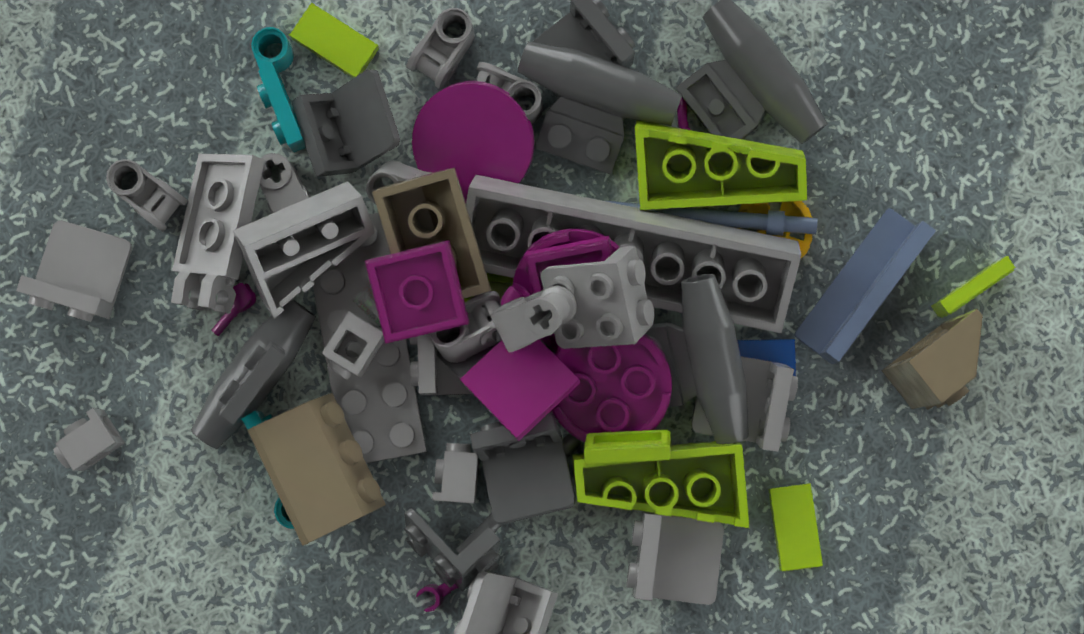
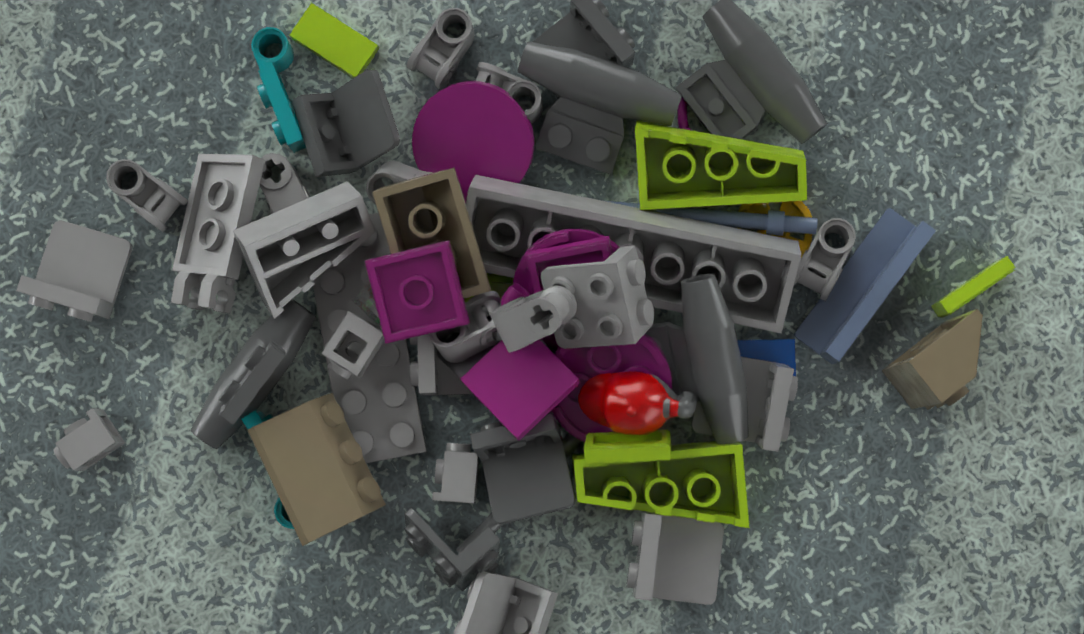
magenta hand [211,283,256,336] -> none
magenta hand [416,583,458,612] -> none
lime tile [768,483,823,572] -> none
none -> red hair [578,371,699,435]
none -> light grey piece [794,218,856,302]

